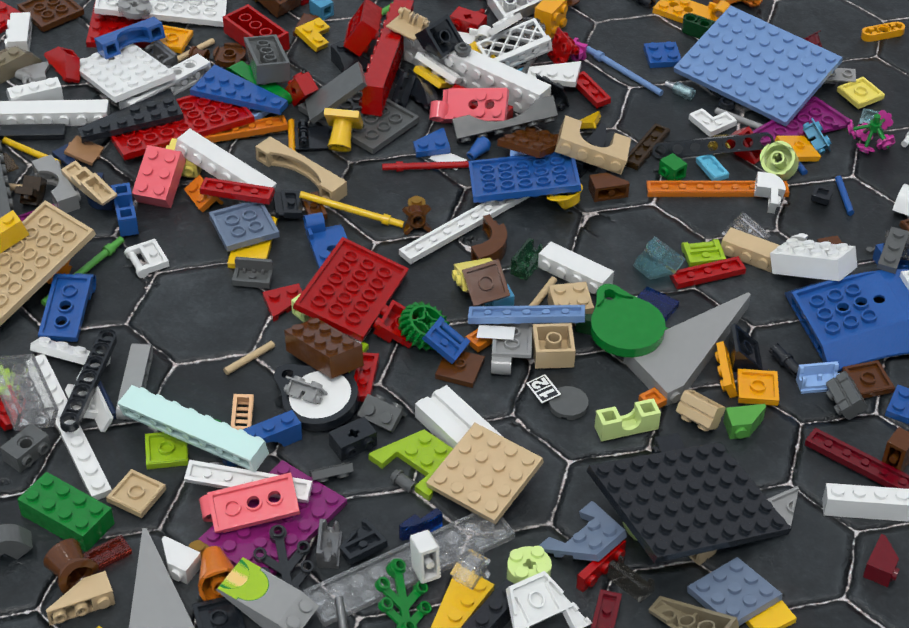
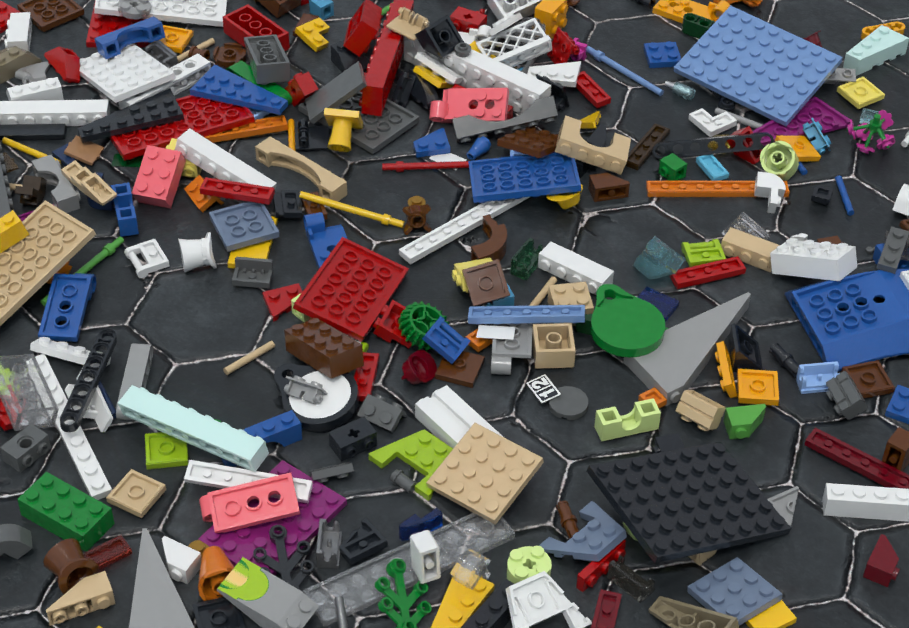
light nougat slope [231,394,254,430] -> none
none -> dark green sticker [111,154,144,167]
none -> white hat [178,232,217,273]
none -> dark red piece [401,350,437,385]
none -> reddish brown pin [555,501,579,539]
none -> light aqua wedge [843,25,909,76]

